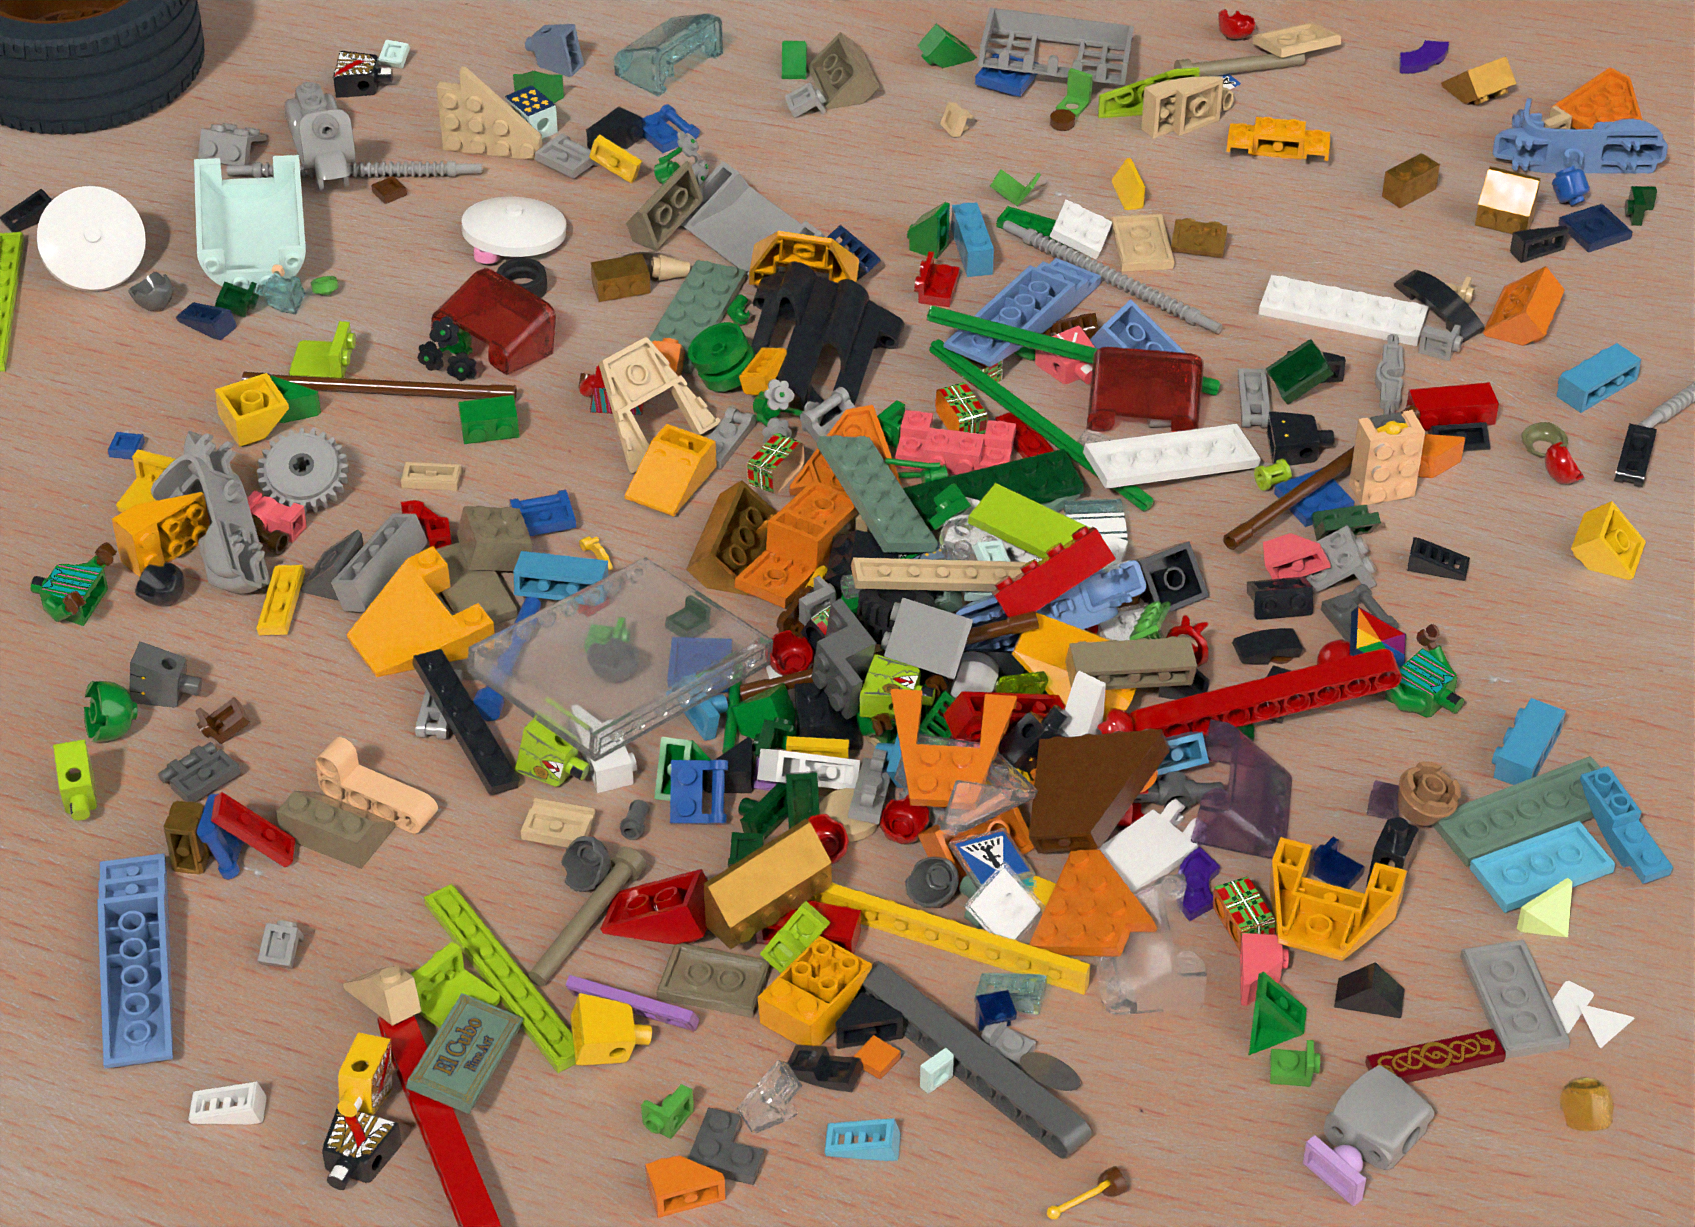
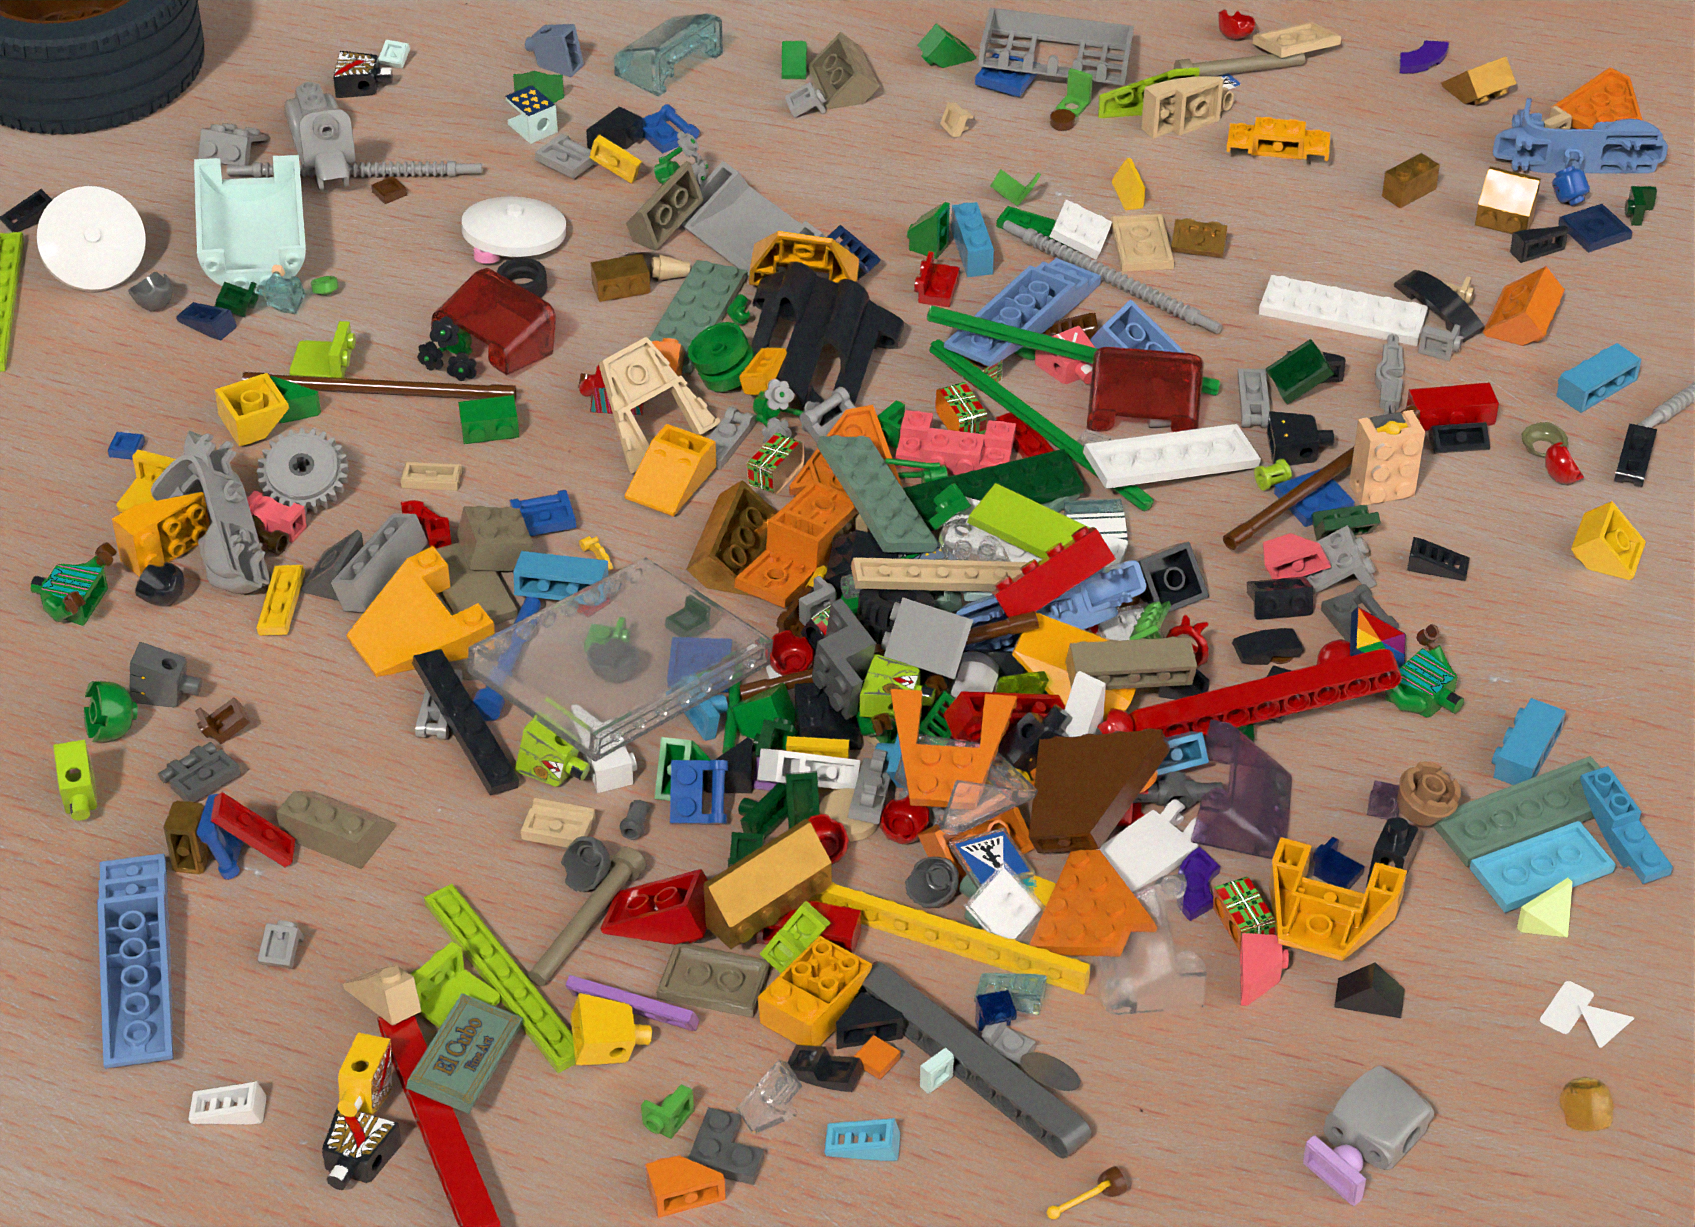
light nougat beam [315,737,438,834] -> none
tan wing [436,66,542,160] -> none
light aqua tile [973,540,1010,562] -> none
green slope [1248,971,1307,1056] -> none
bright green bracket [1270,1040,1320,1087] -> none
dark red tile [1365,1029,1506,1083] -> none
orange slope [1418,434,1465,478] -> none
light grey tile [1460,940,1570,1059] -> none

